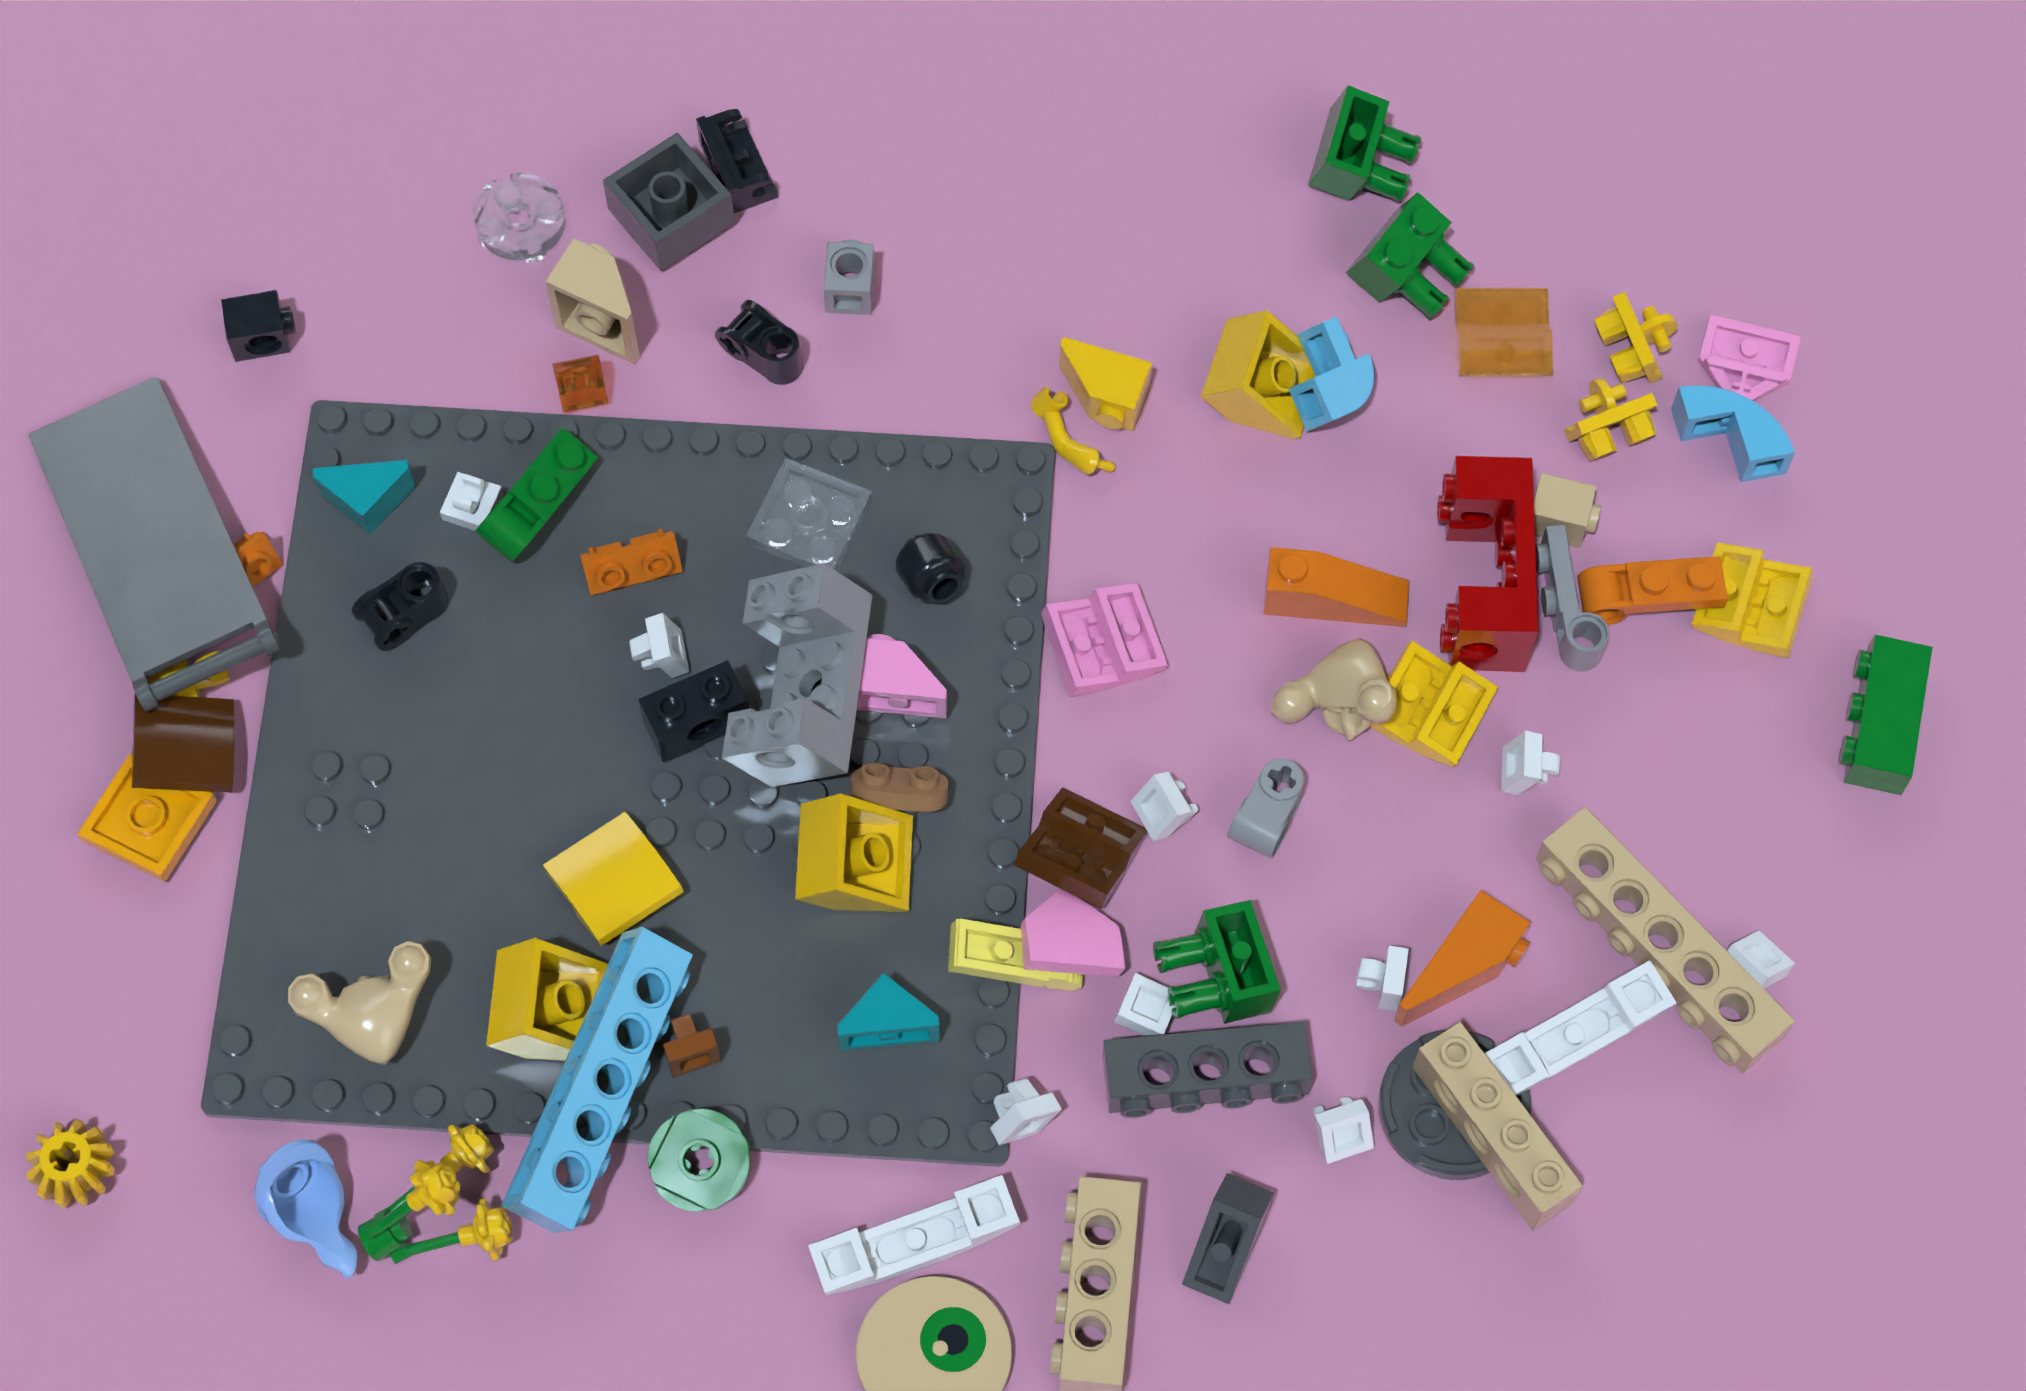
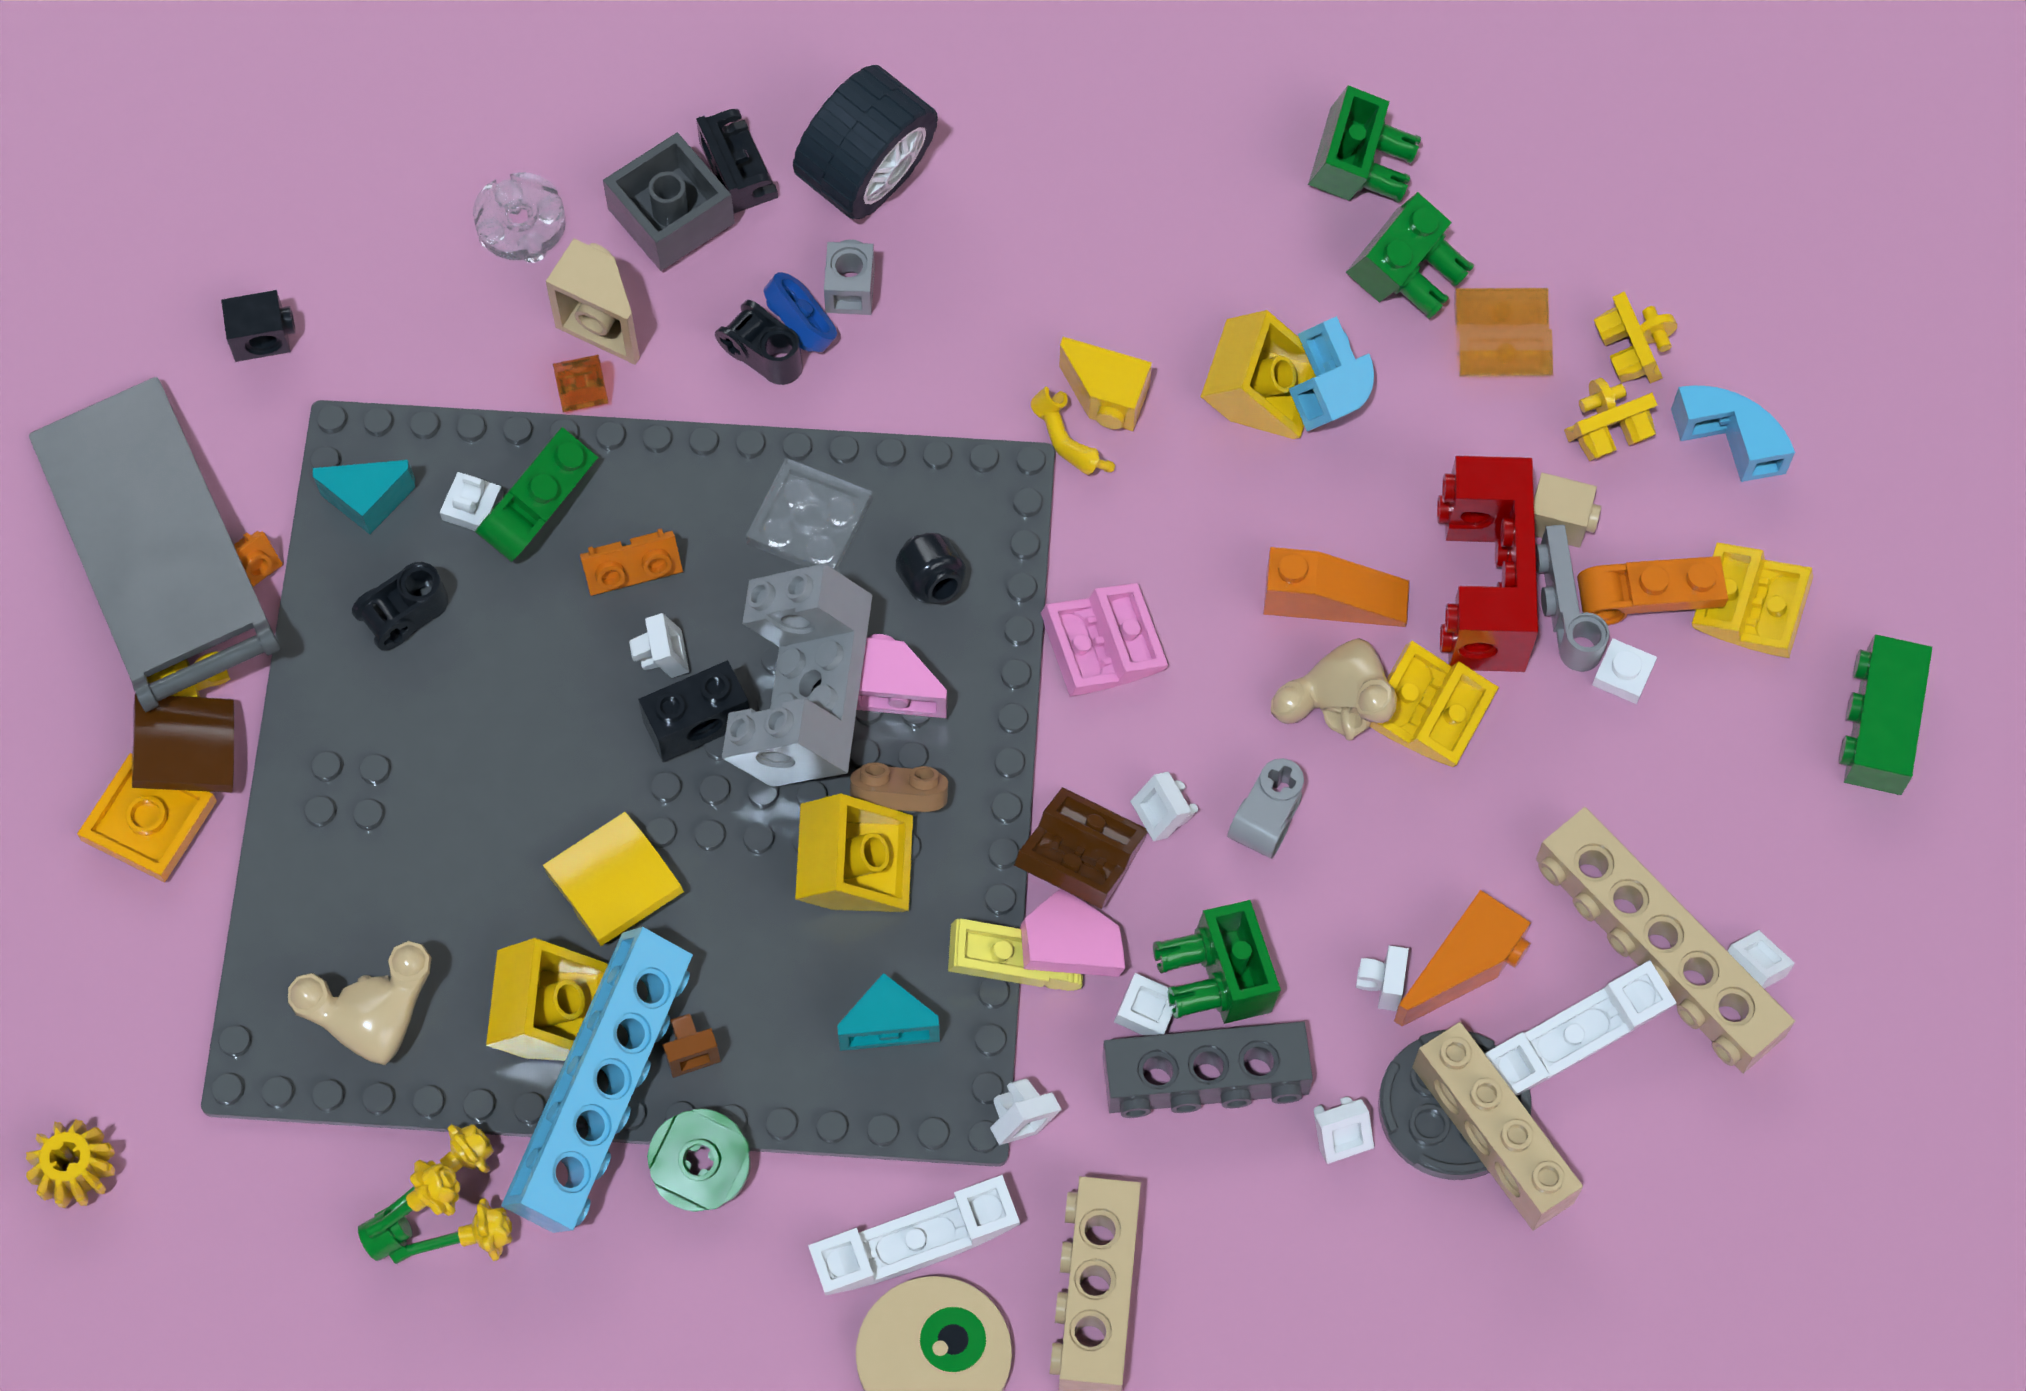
light blue piece [253,1139,357,1279] -> none
dark grey slope [1182,1173,1274,1304] -> none
white tile [1501,730,1560,796] -> none
bright pink slope [1698,315,1801,401] -> none
none -> blue plate [764,272,837,352]
none -> black wheel [793,65,938,220]
none -> white plate [1592,638,1657,704]

